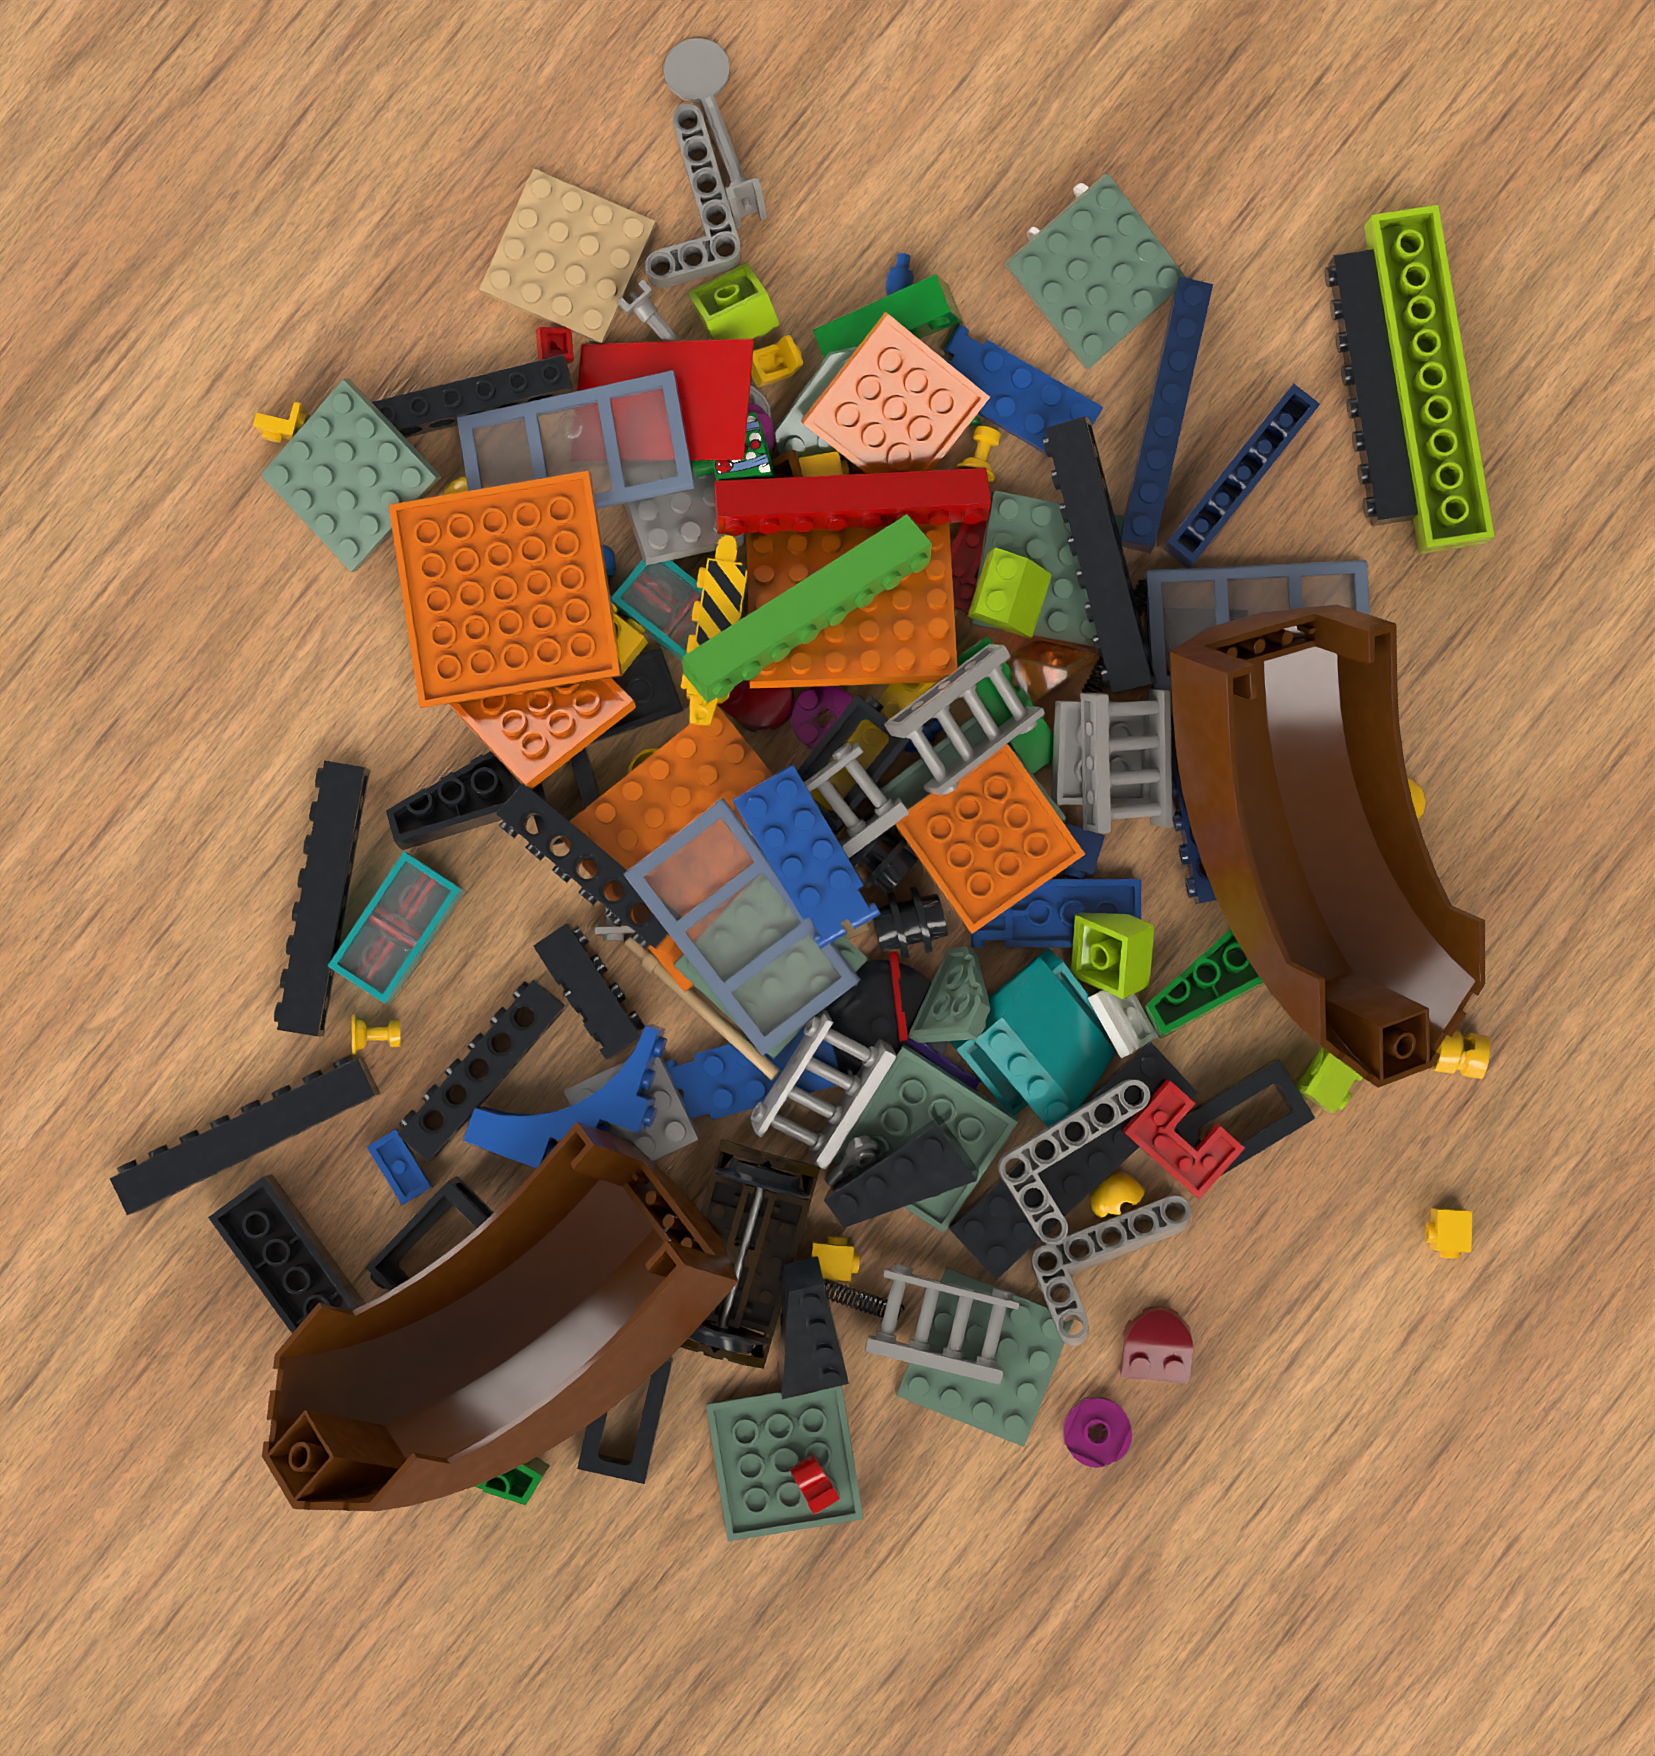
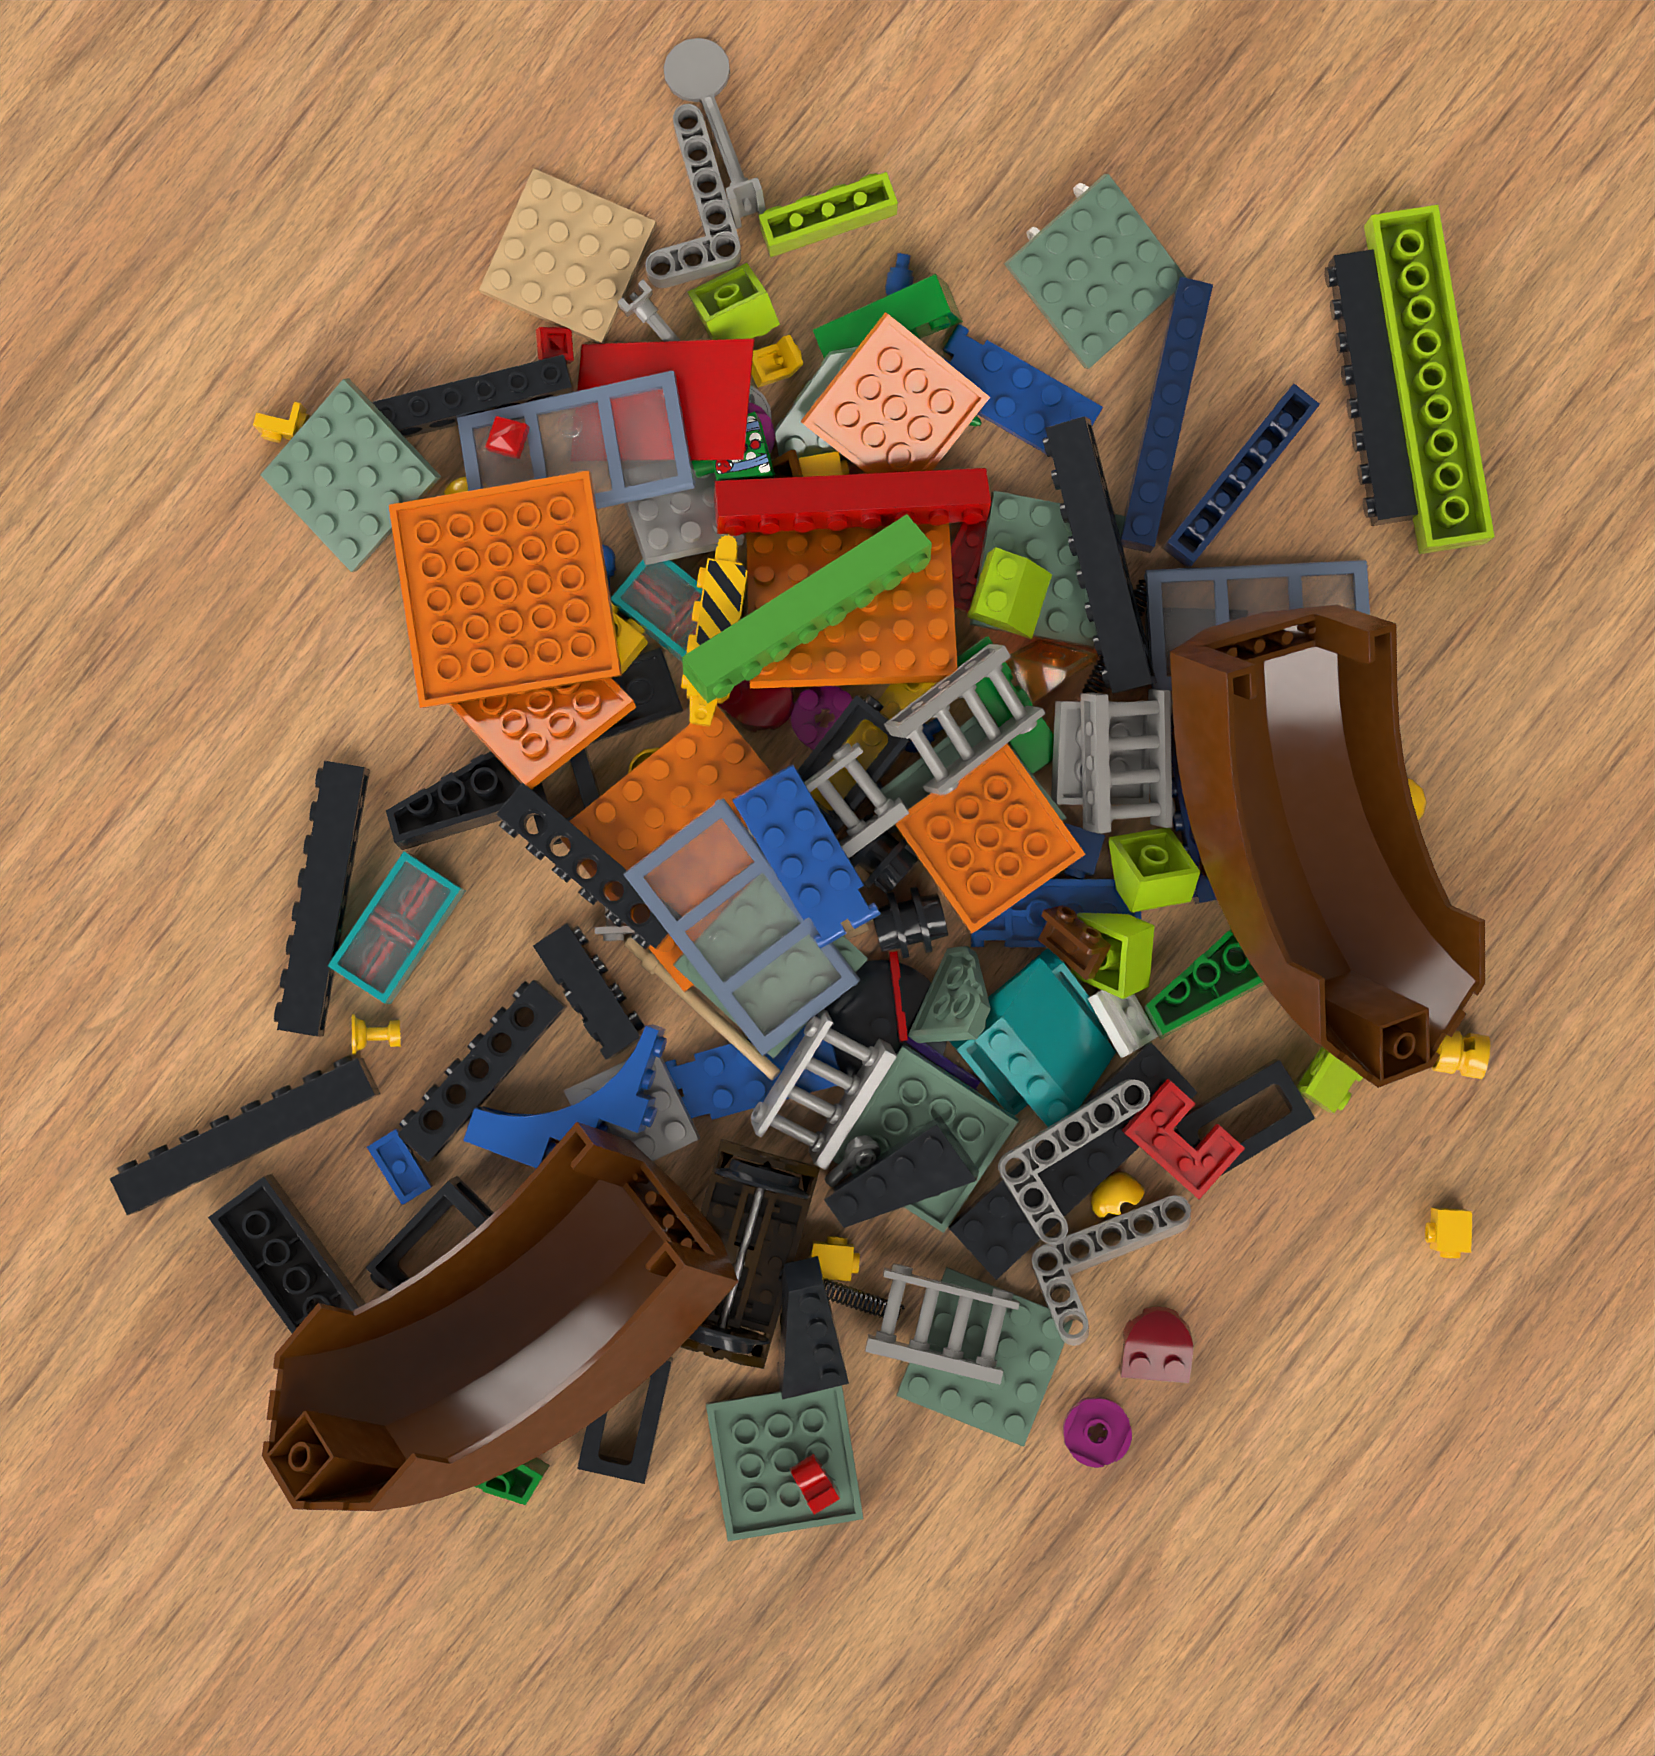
yellow piece [956,426,1001,483] -> none
none -> red tile [485,416,530,459]
none -> lime brick [759,172,898,258]
none -> reddish brown bracket [1038,905,1111,980]
none -> lime slope [1108,828,1200,913]

